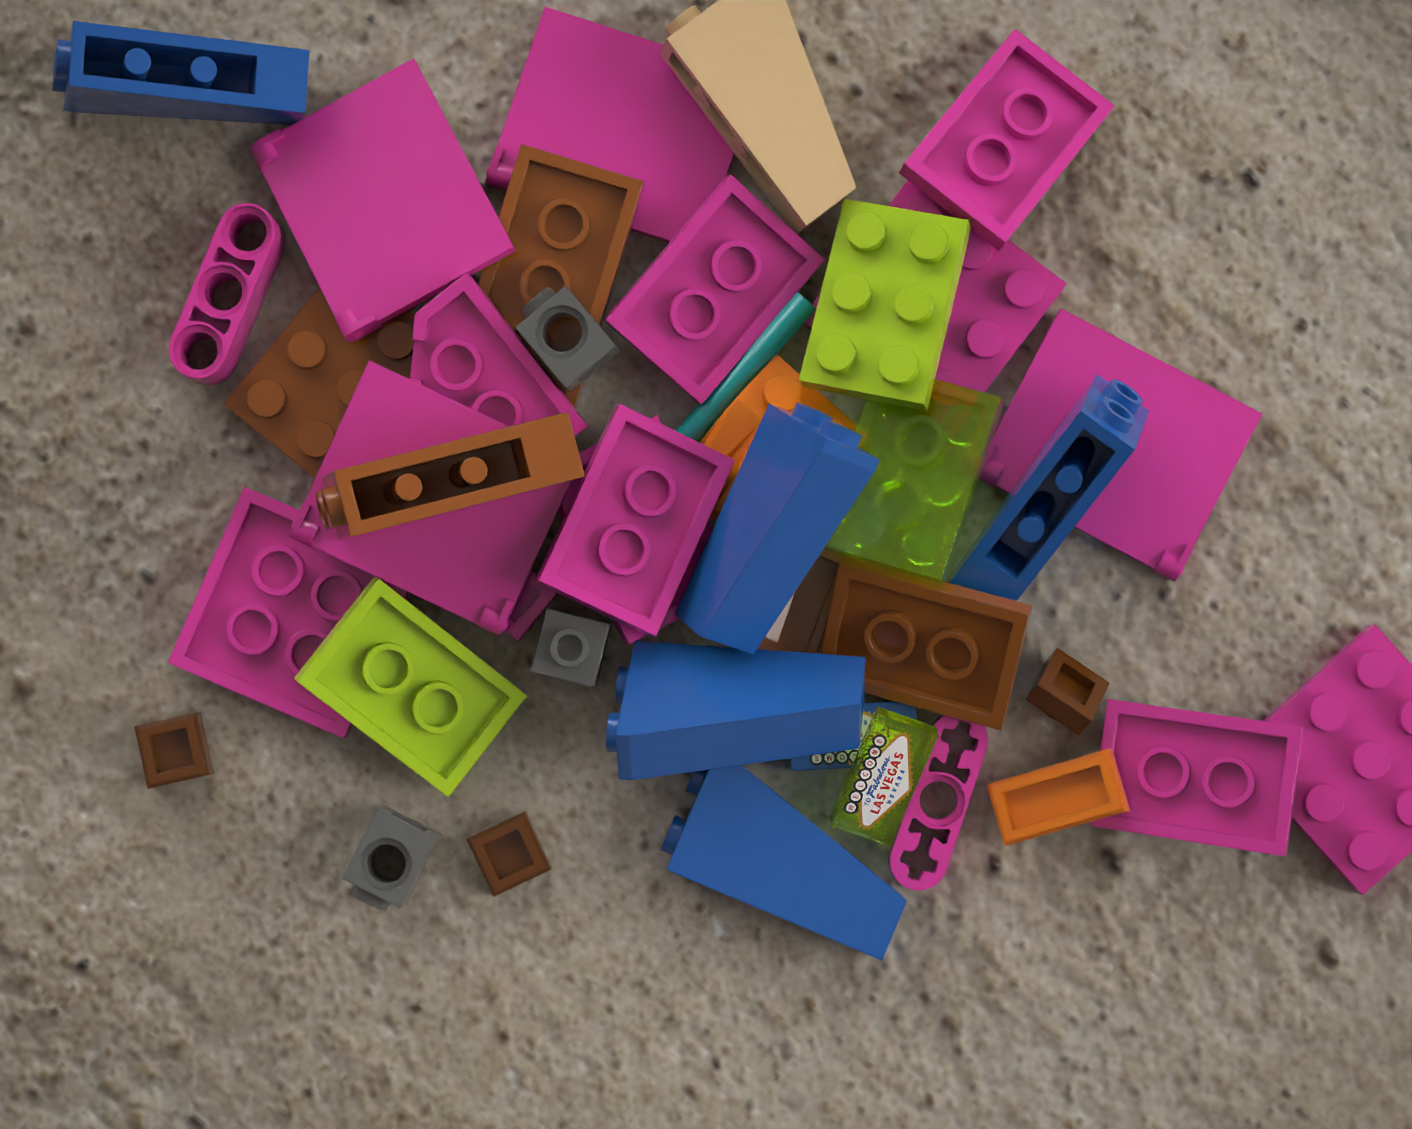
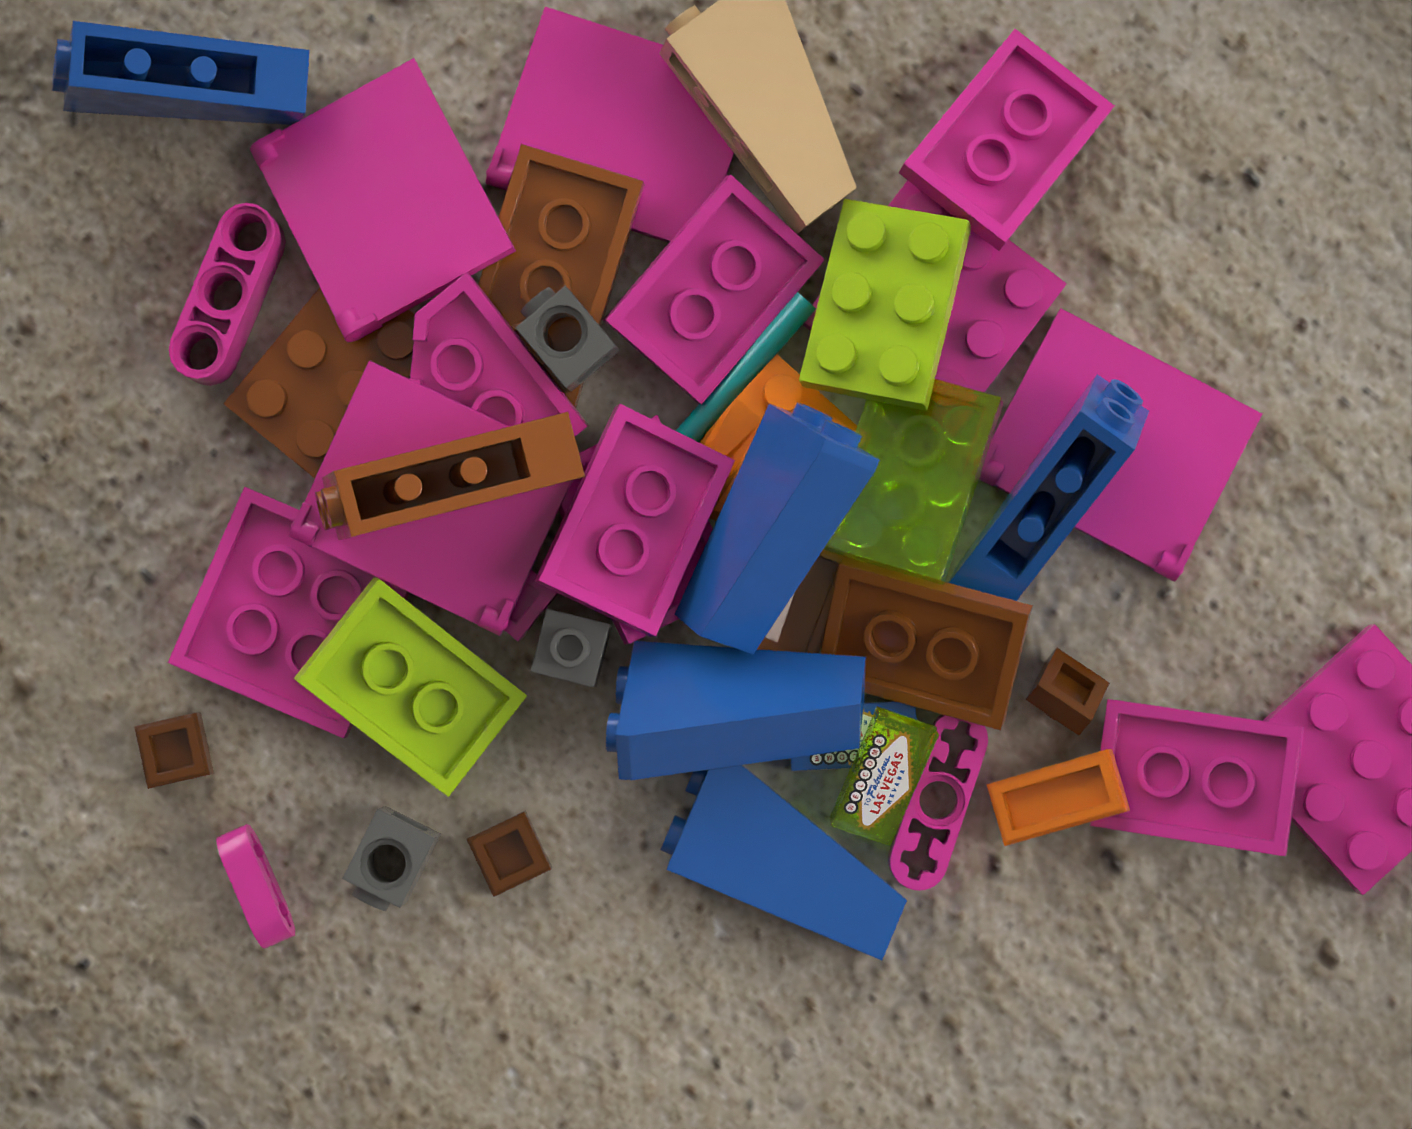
none -> dark pink beam [216,824,295,949]

